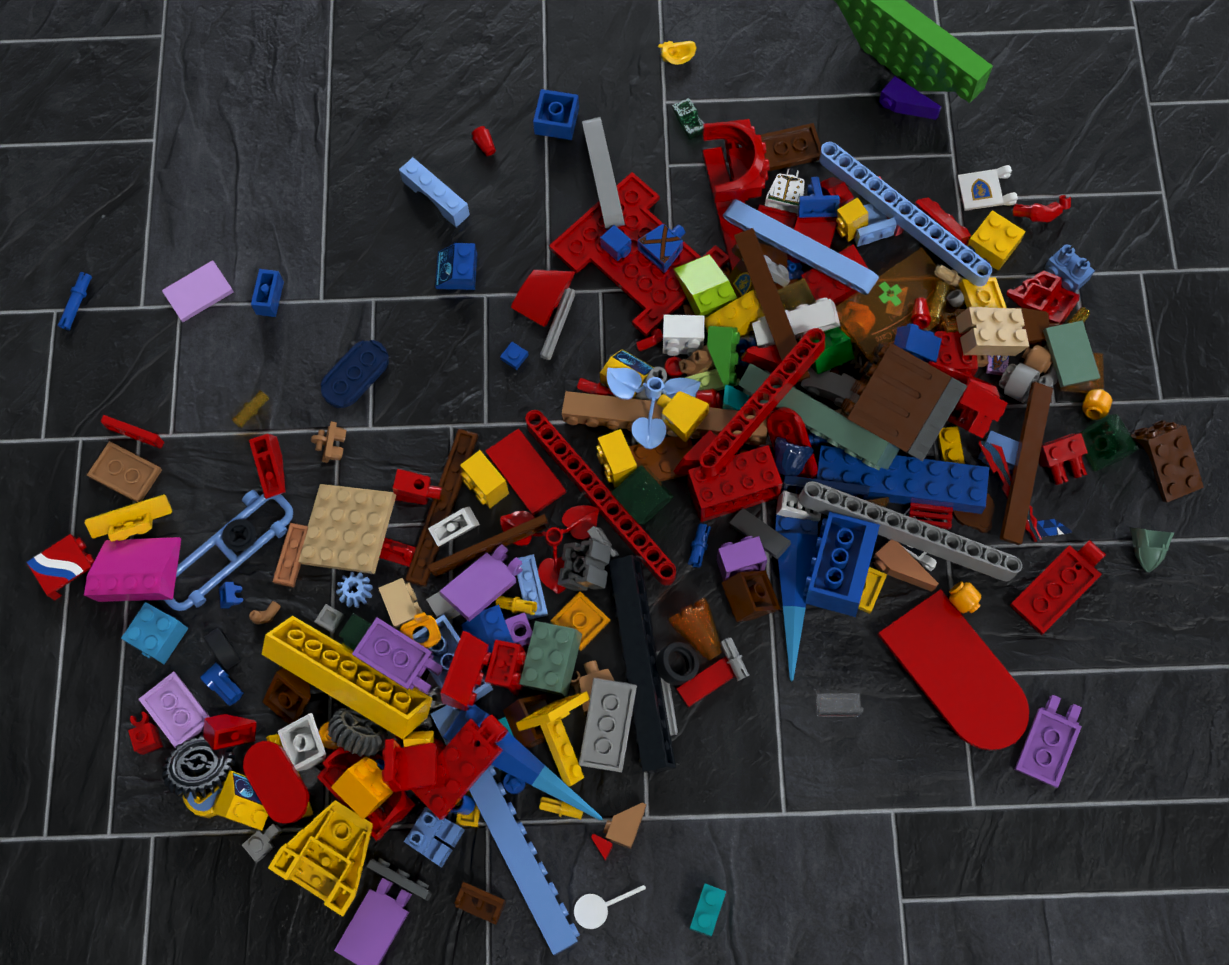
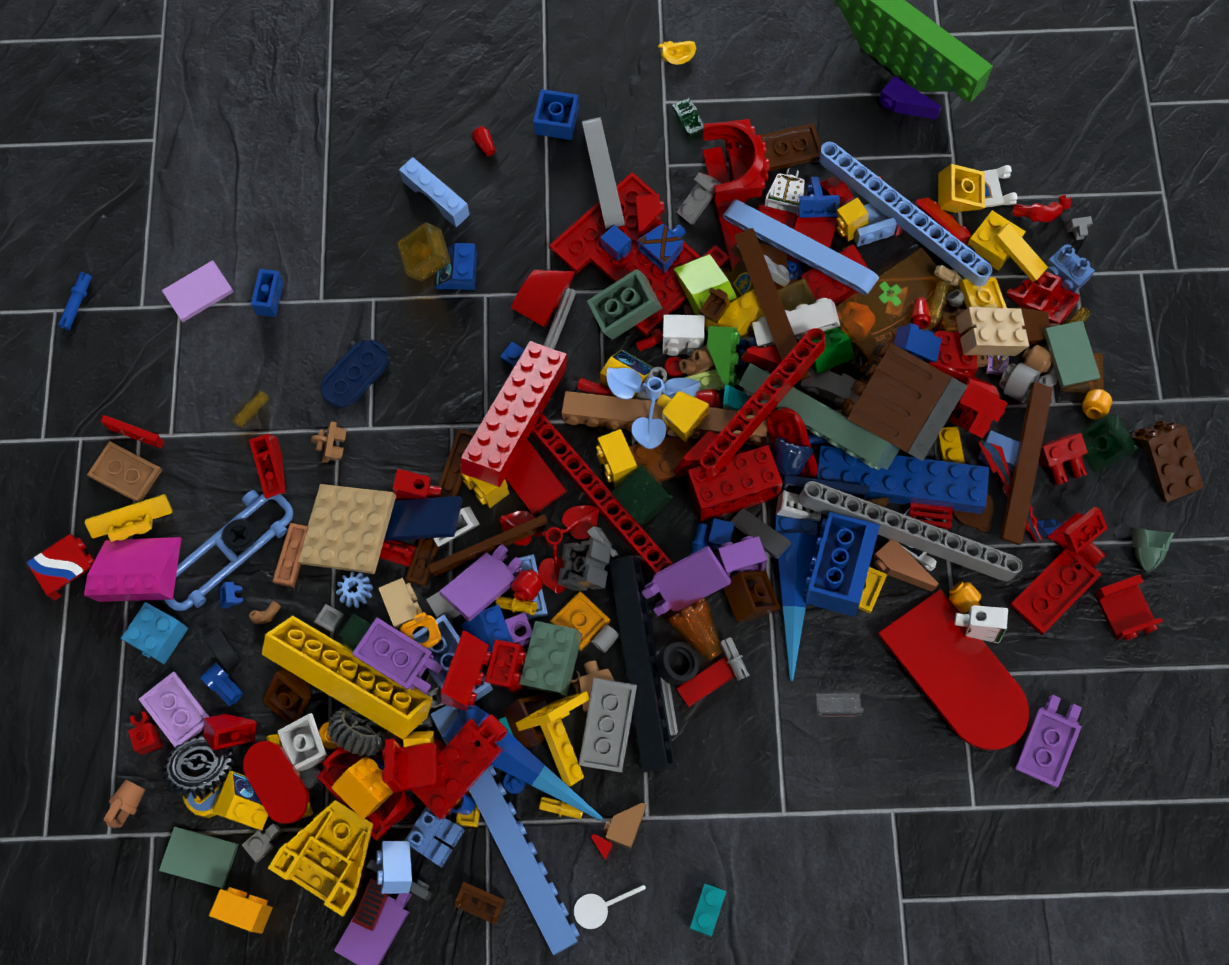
none -> nougat piece [104,780,145,828]
none -> sand green tile [159,827,239,889]
none -> light orange brick [209,887,273,934]
none -> tile [352,878,390,931]
none -> light blue brick [376,841,412,894]
none -> dark blue tile [384,496,463,541]
none -> clear yellow brick [397,222,451,281]
none -> brick [461,341,567,487]
none -> red head [511,569,543,602]
none -> sand green brick [587,269,662,340]
none -> light grey piece [591,624,619,653]
none -> red slope [636,194,664,239]
none -> medium lavender tile [642,546,731,616]
none -> light grey bracket [677,173,721,224]
none -> reddish brown bracket [699,288,730,324]
none -> blue brick [708,518,735,553]
none -> yellow slope [938,164,985,213]
none -> white torso [954,605,1008,643]
none -> yellow tile [994,223,1048,282]
none -> red bracket [1048,507,1108,554]
none -> light grey tile [1066,216,1093,240]
none -> red panel [1095,574,1163,641]

